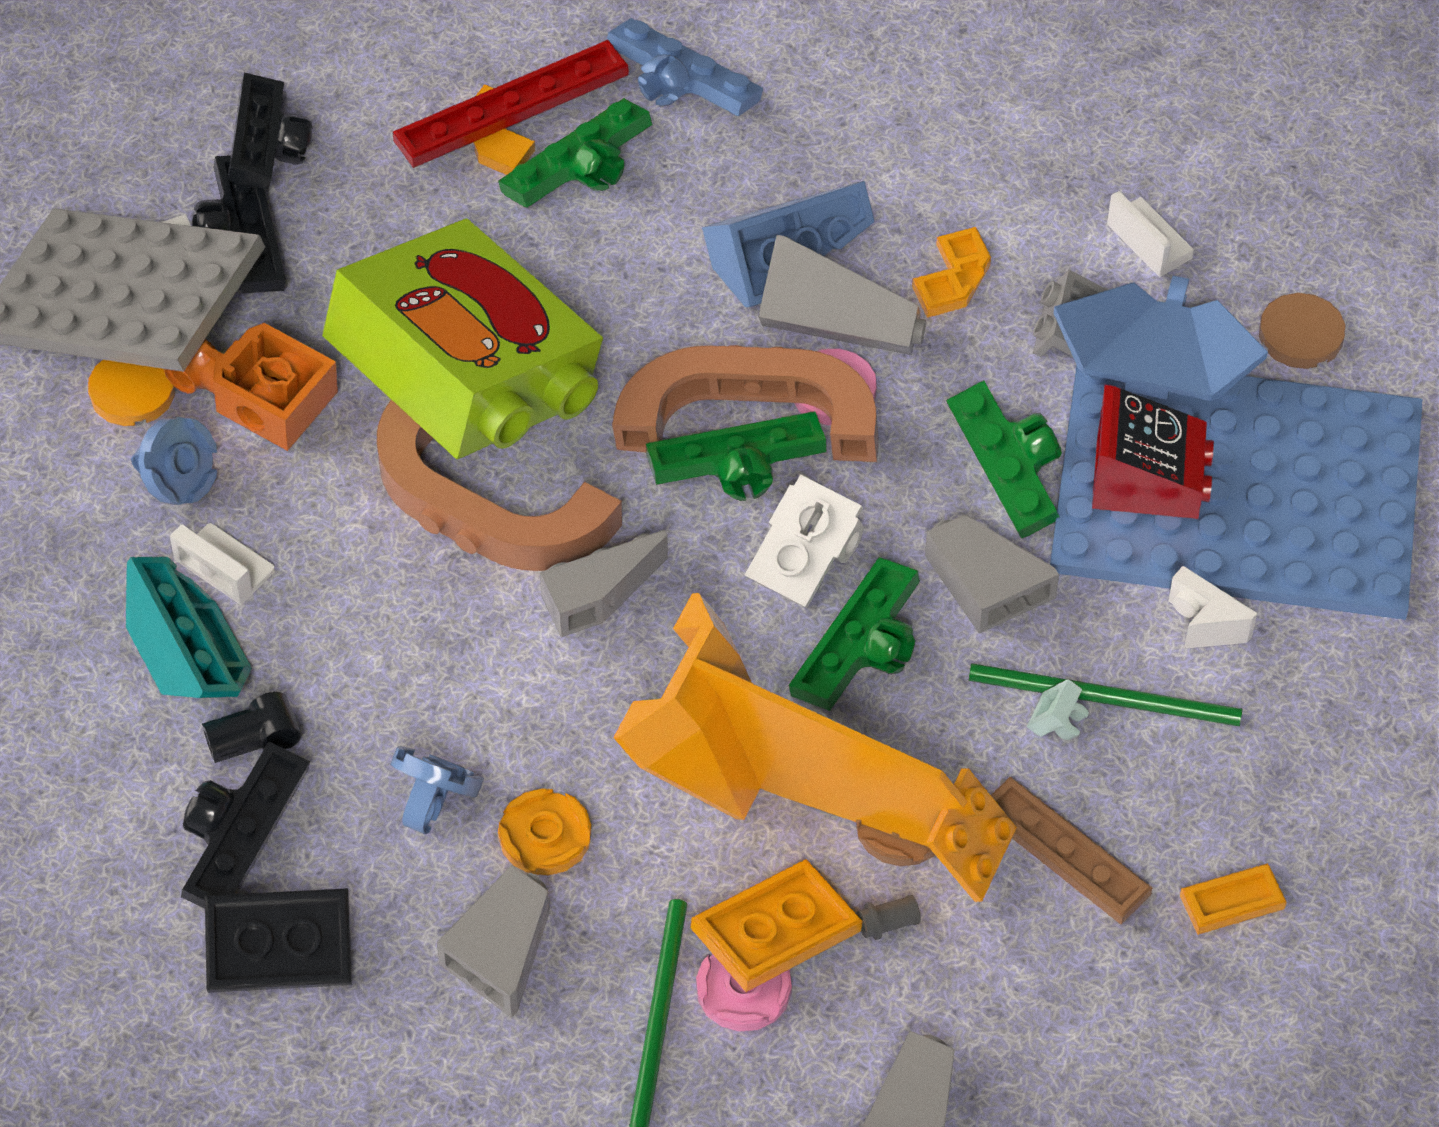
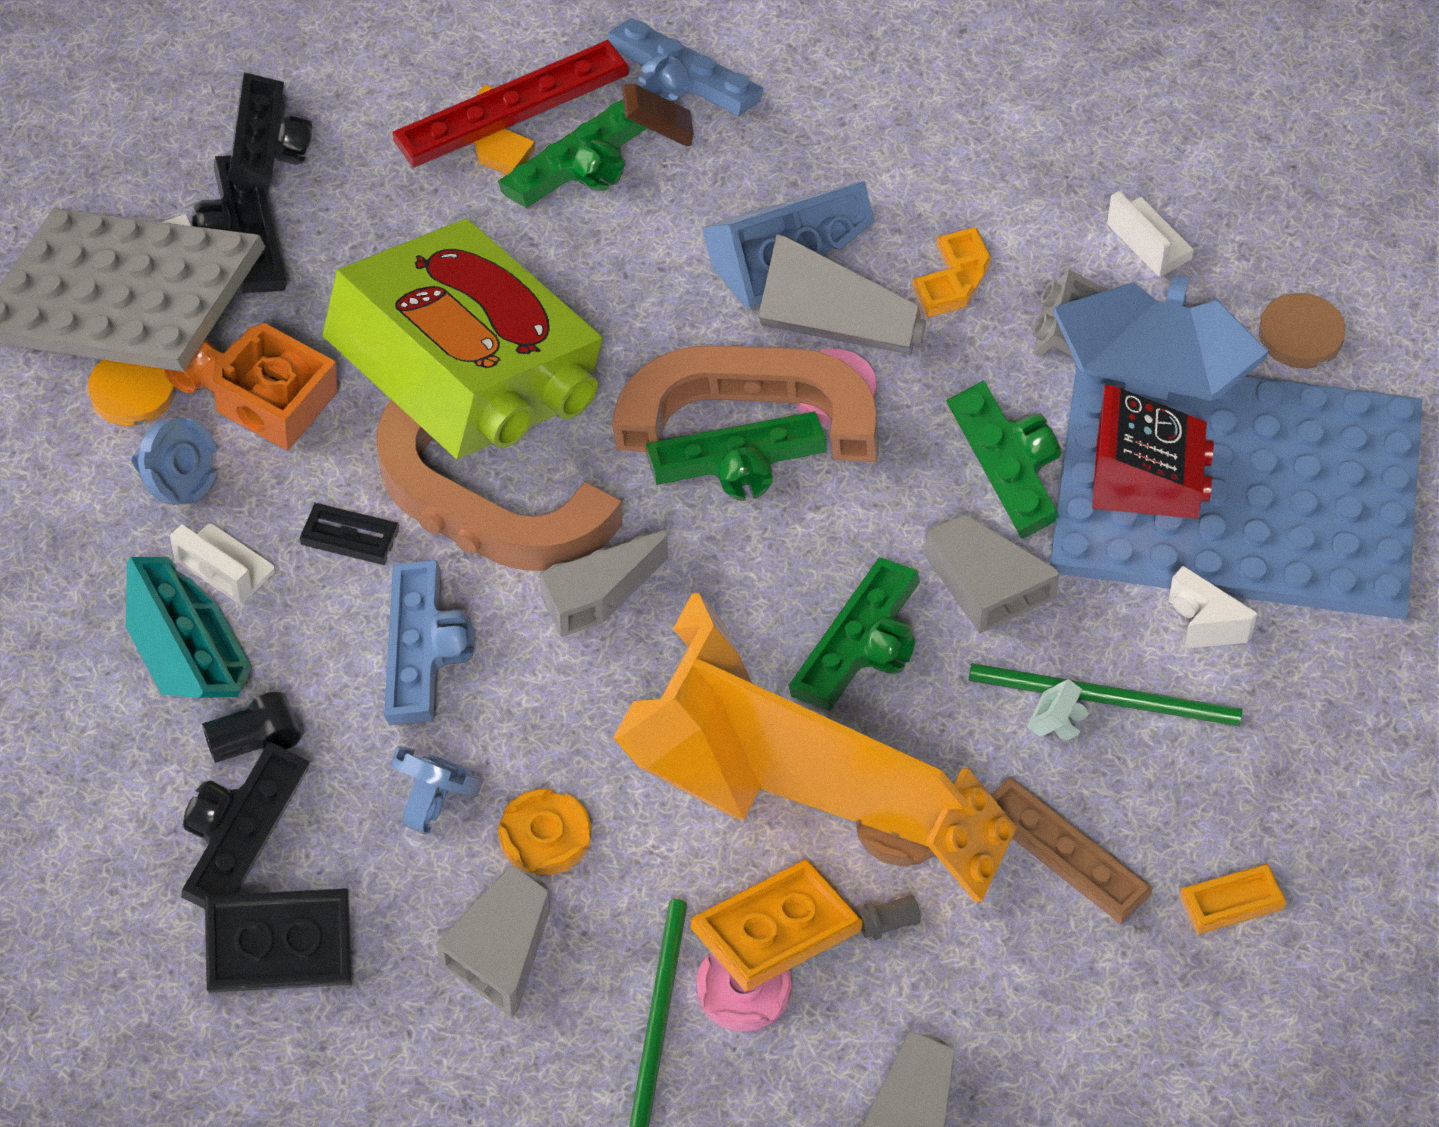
white piece [745,474,864,608] -> none
none -> black tile [300,503,399,565]
none -> medium blue plate [384,560,474,725]
none -> reddish brown tile [621,84,694,146]

